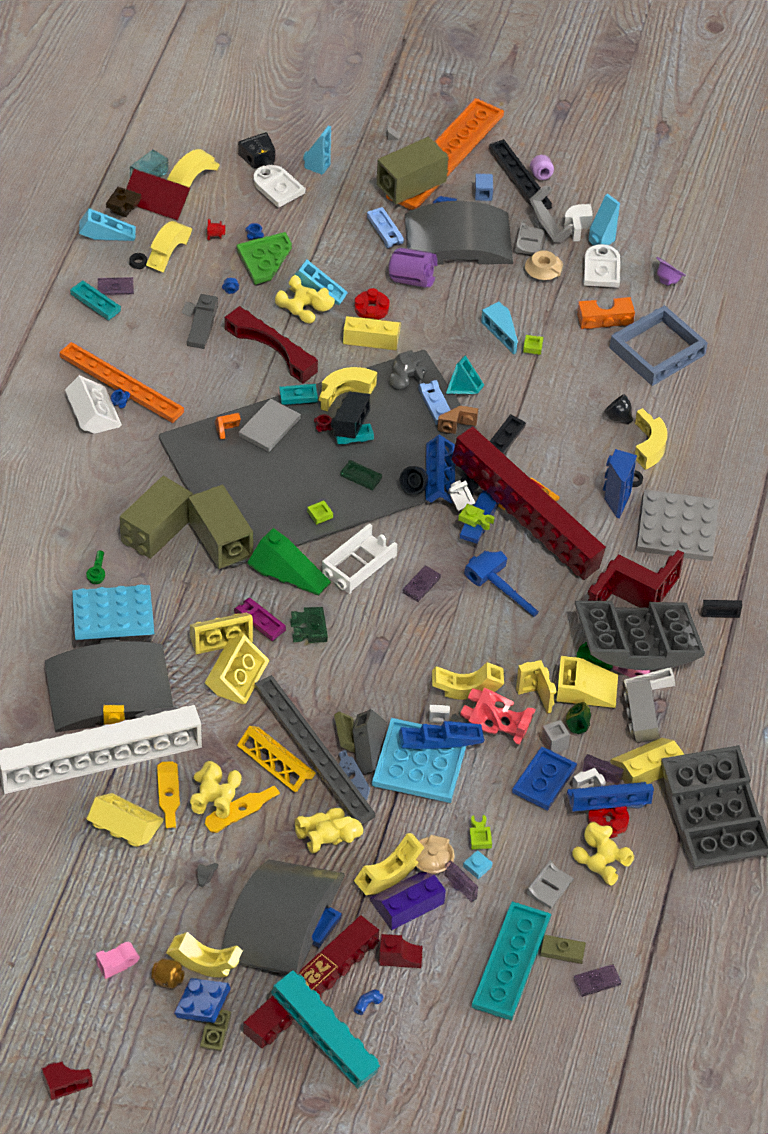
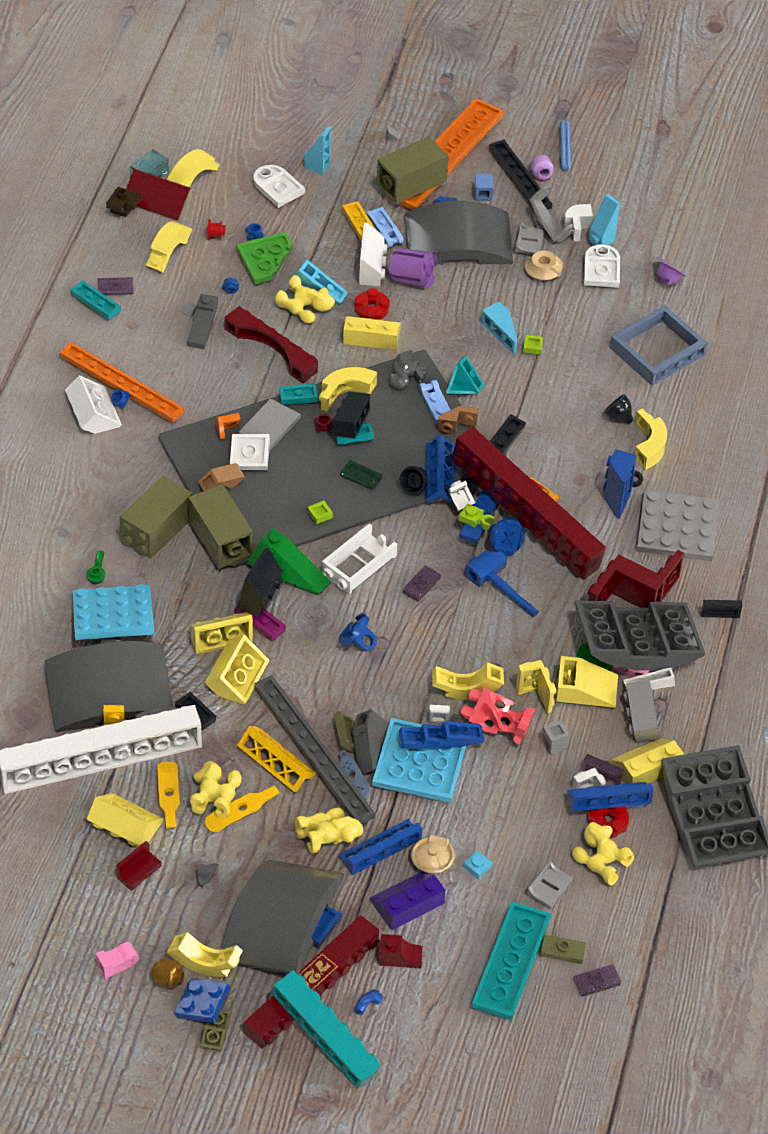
dark red arch [42,1061,93,1101] -> none
medium azure slope [79,208,136,241] -> none
black piece [129,253,148,269] -> none
black torso [238,132,275,169] -> none
clear green plate [290,607,328,643] -> none
light yellow arch [354,833,424,895] -> none
clear purple plate [444,860,478,903] -> none
lime plate [469,815,492,850] -> none
blue plate [512,746,577,811] -> none
dark green rock [566,702,591,735] -> none
orange arch [577,297,635,329] -> none
none -> dark red panel [116,841,162,891]
none -> black plate [175,692,216,731]
none -> medium nougat slope [198,463,245,491]
none -> white plate [230,434,270,470]
none -> black slope [238,548,283,617]
none -> blue tile [338,613,377,651]
none -> blue fence [339,819,422,876]
none -> yellow plate [342,201,375,243]
none -> white slope [359,223,388,286]
none -> blue tile [489,518,525,556]
none -> medium blue axle [560,121,571,171]

